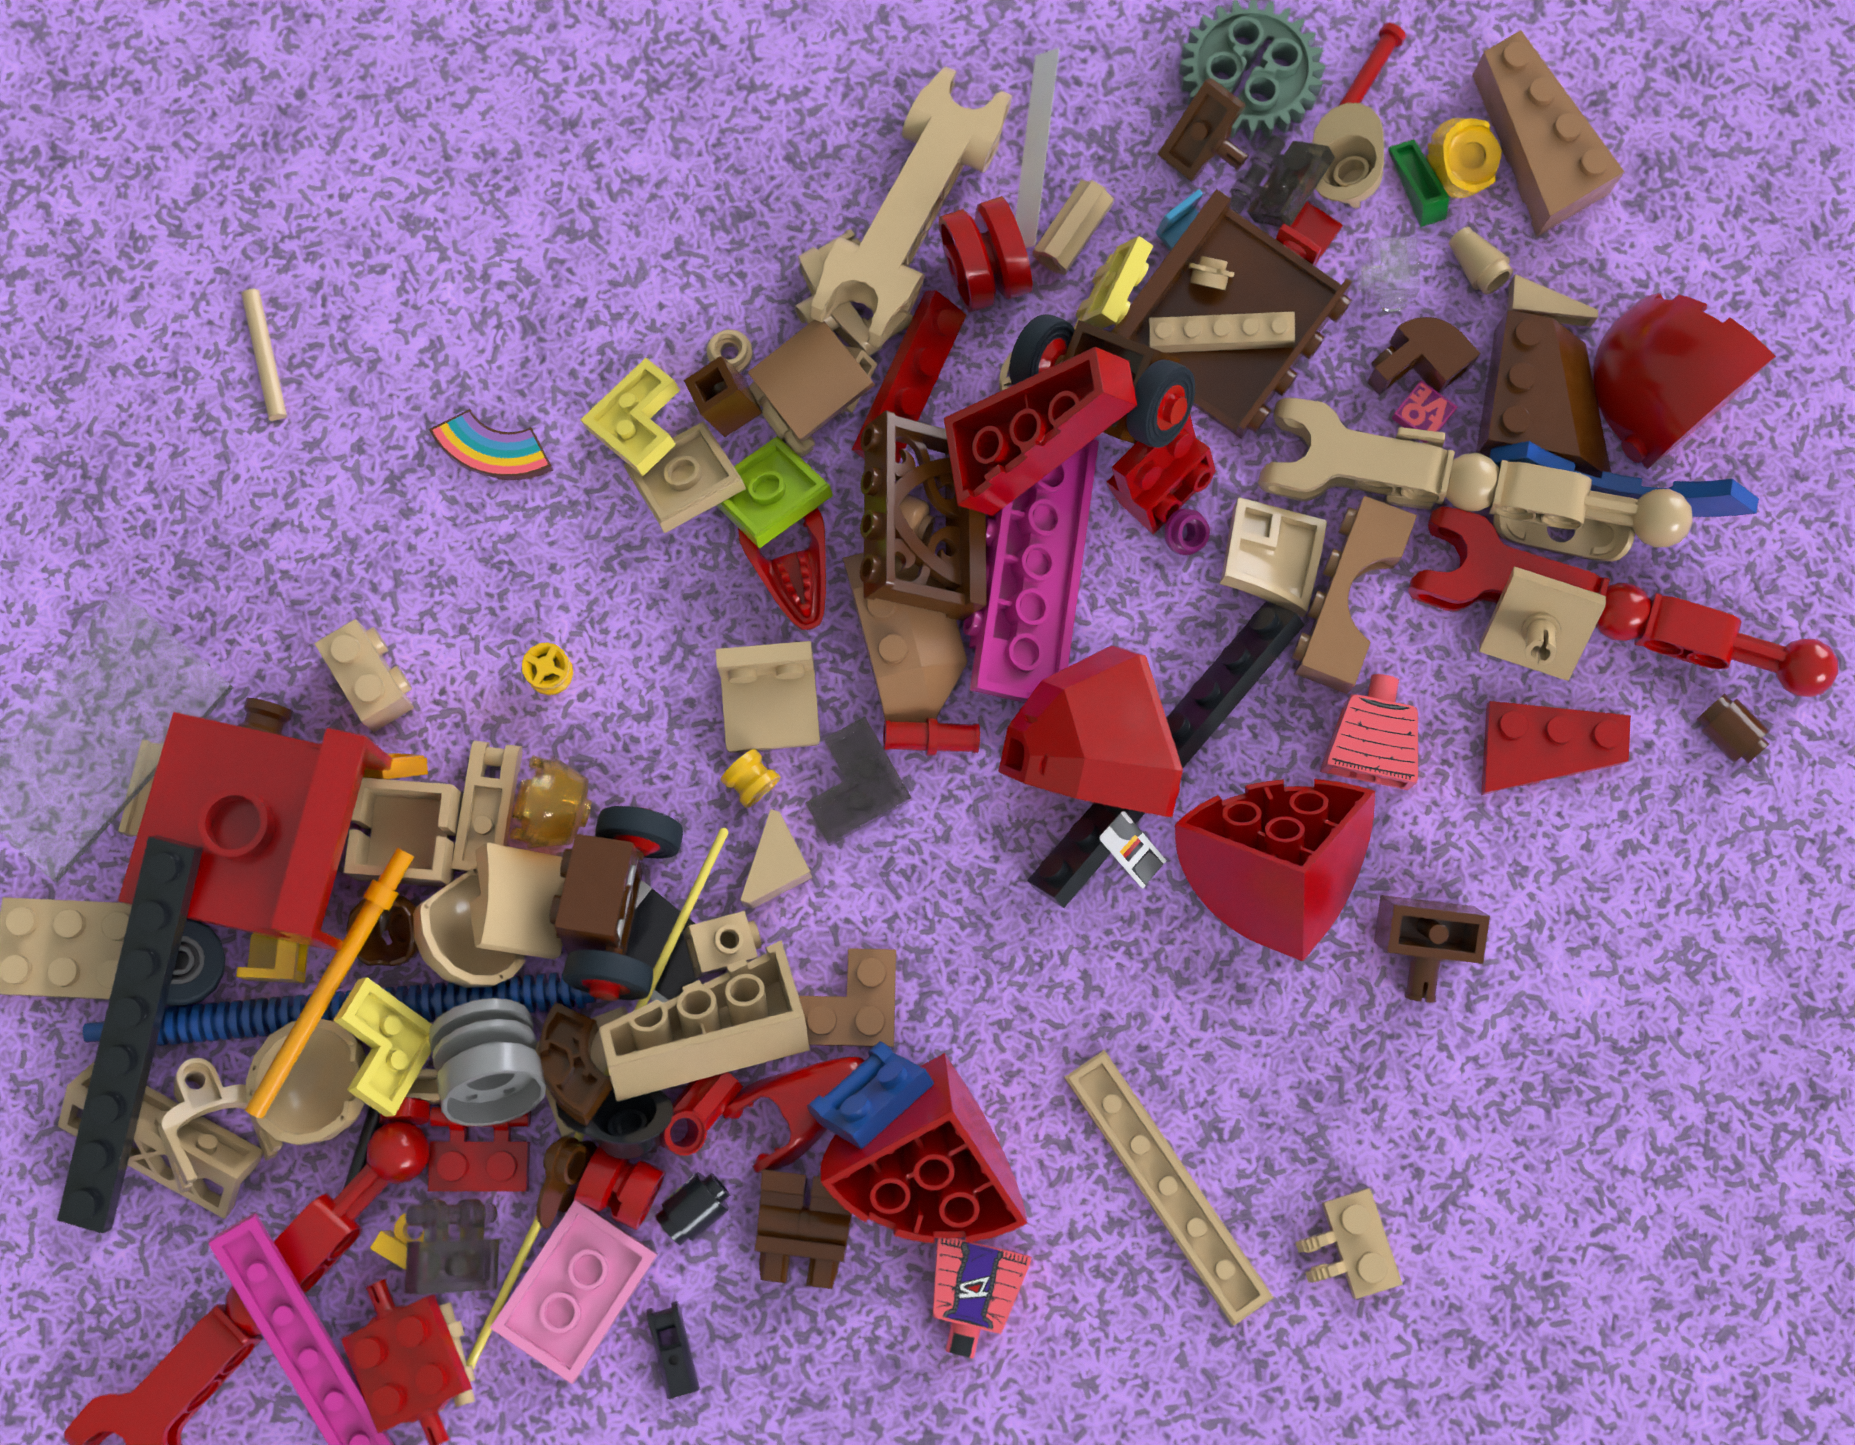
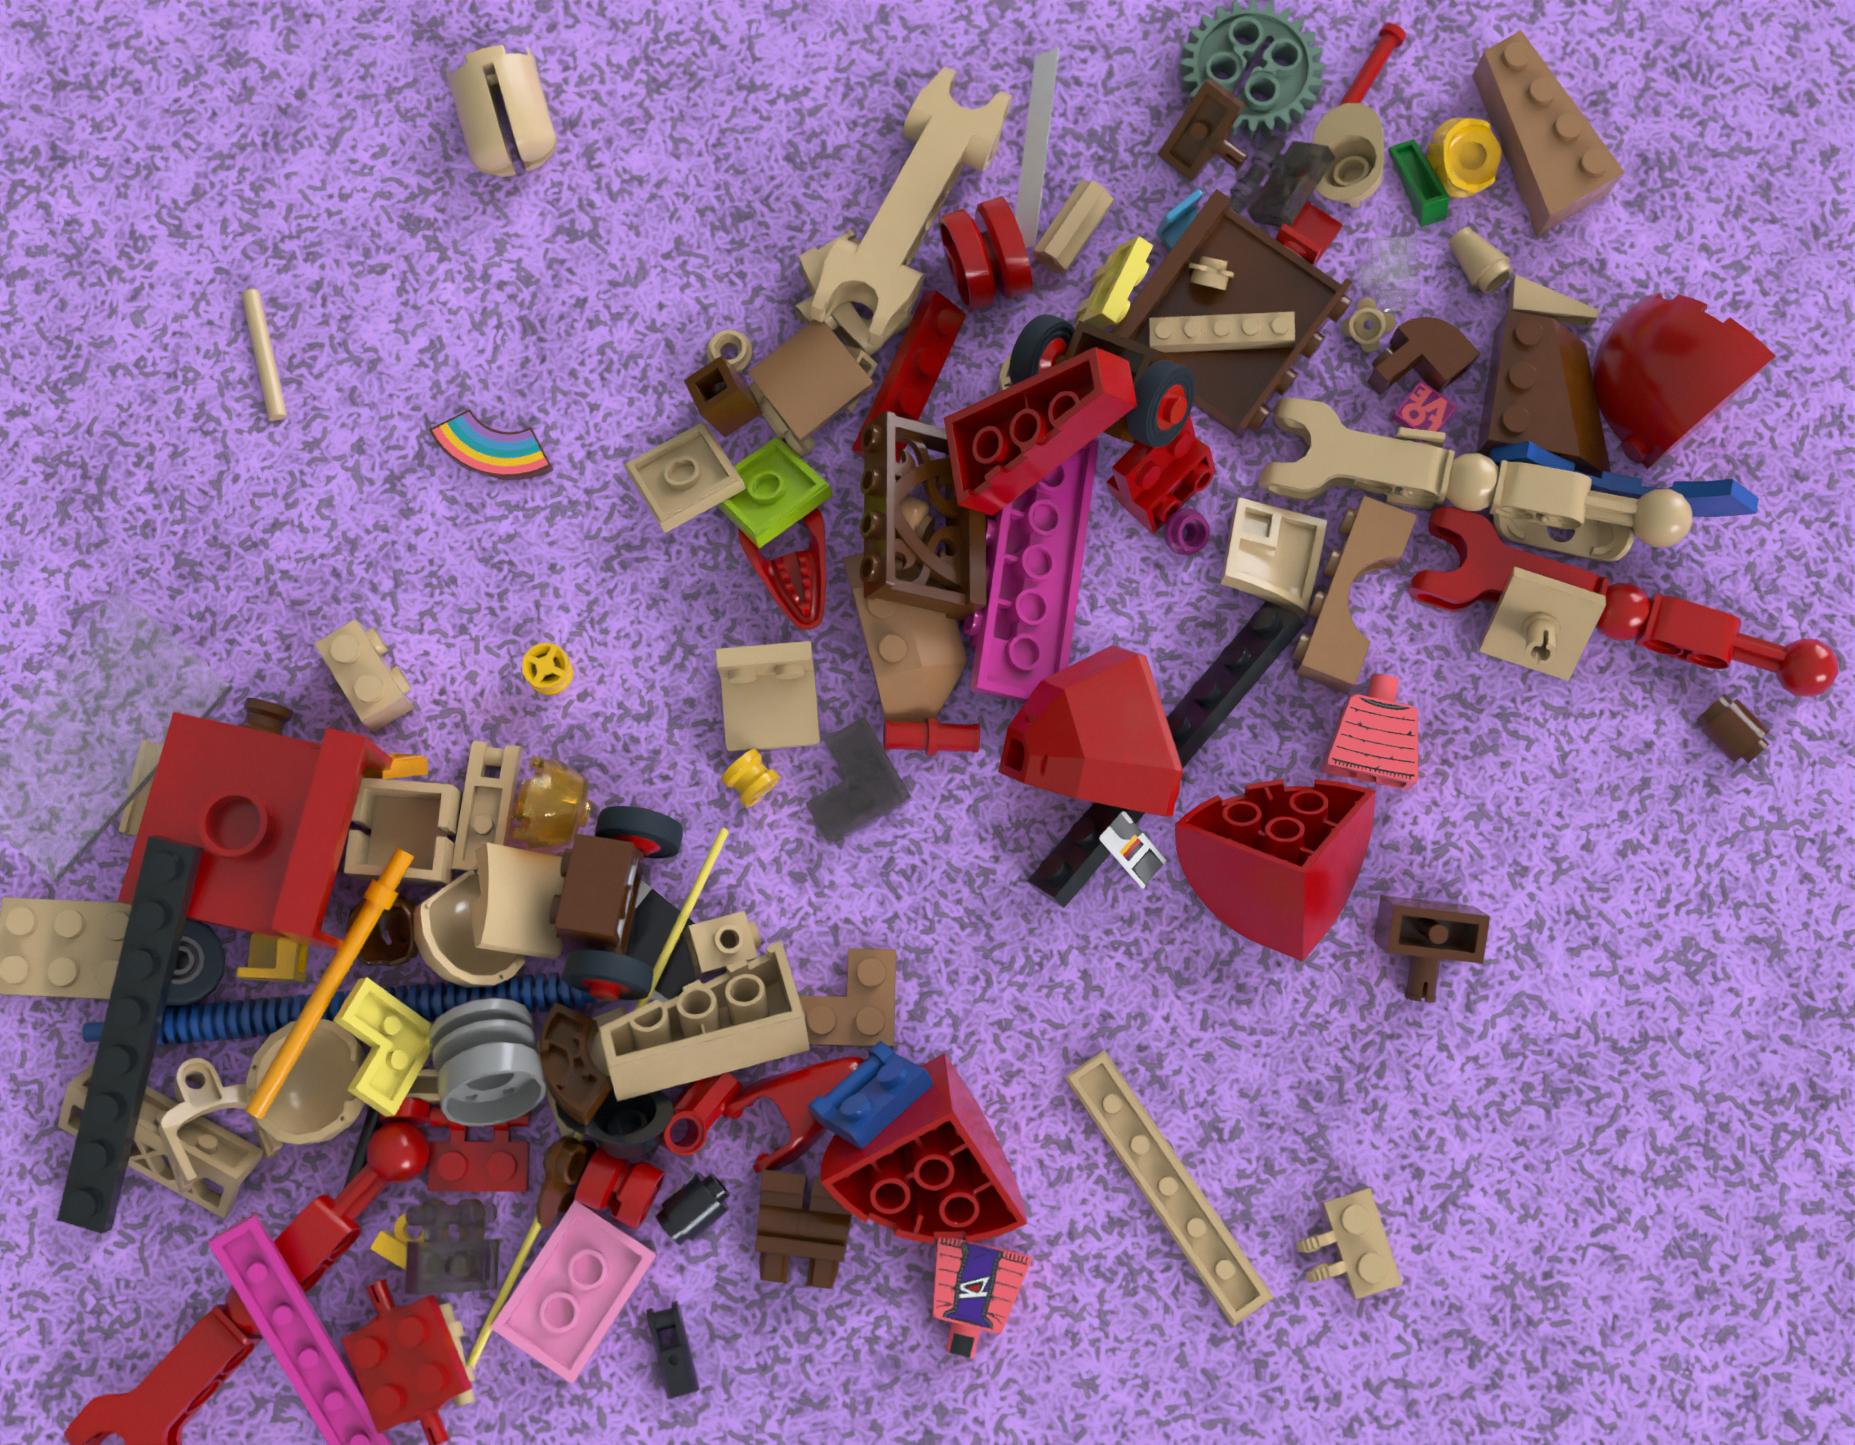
light yellow plate [580,358,680,476] -> none
tan slope [740,809,812,909] -> none
red wing [1481,701,1631,795] -> none
none -> tan cylinder [446,45,557,177]
none -> tan plate [1341,297,1396,352]

